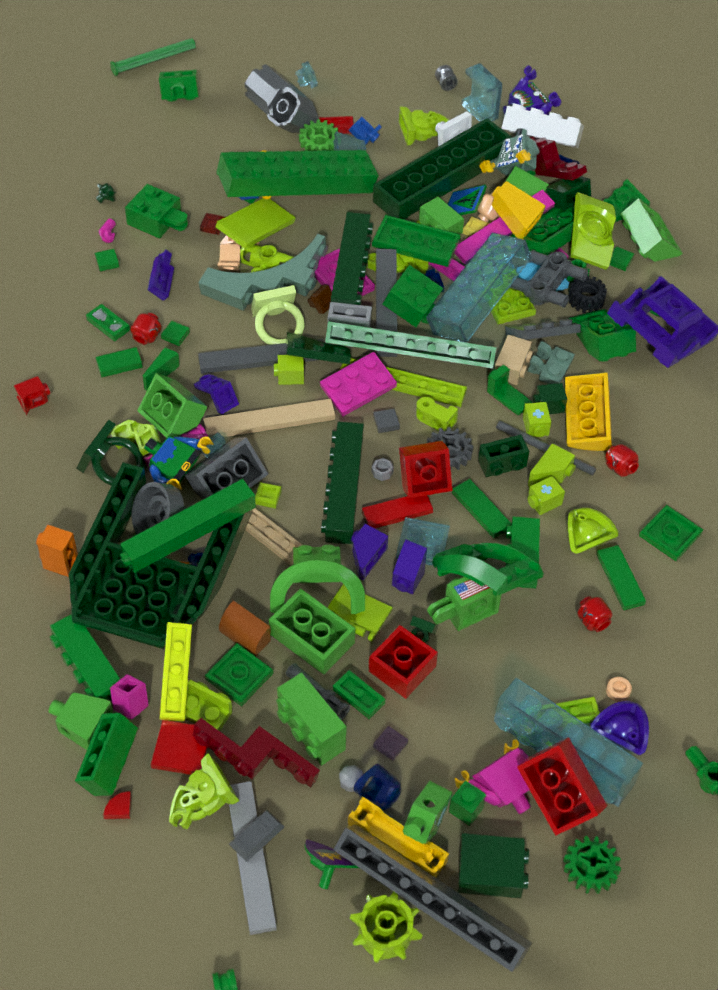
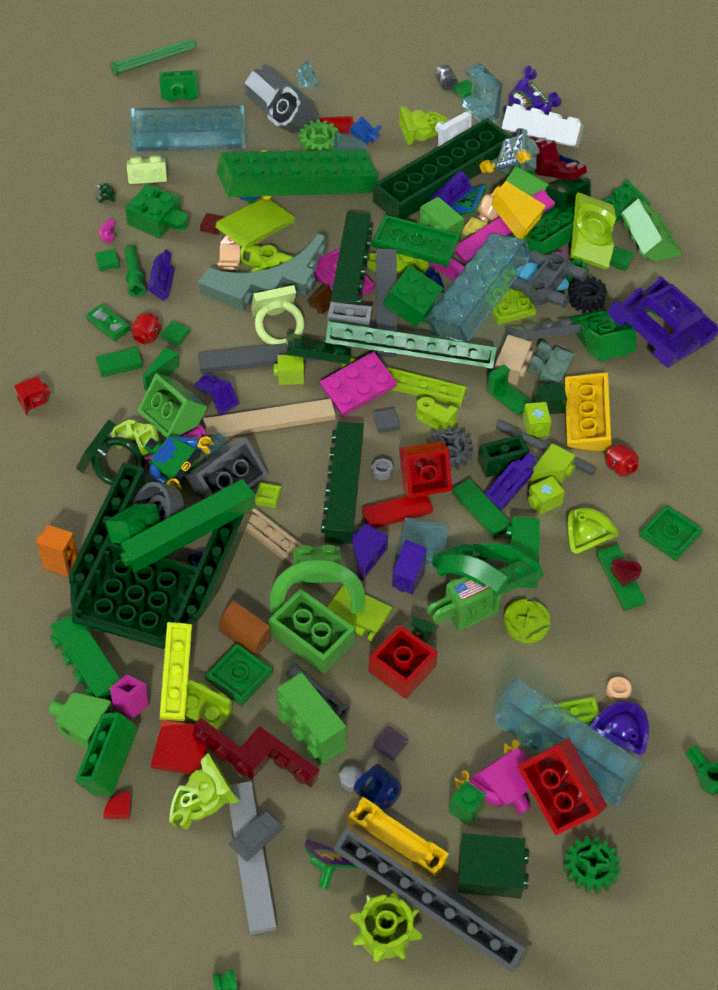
green plate [333,670,386,719] -> none
bright green torso [403,781,453,844] -> none
red head [577,596,613,632] -> none
none -> green brick [106,504,161,543]
none -> green pin [124,244,146,297]
none -> yellowish green bracket [127,155,167,184]
none -> clear light blue brick [130,105,246,151]
none -> dark purple hinge [427,171,472,207]
none -> green tile [453,79,479,100]
none -> dark purple hinge [485,452,538,511]
none -> lime tile [503,599,551,643]
none -> dark red tile [610,558,642,587]

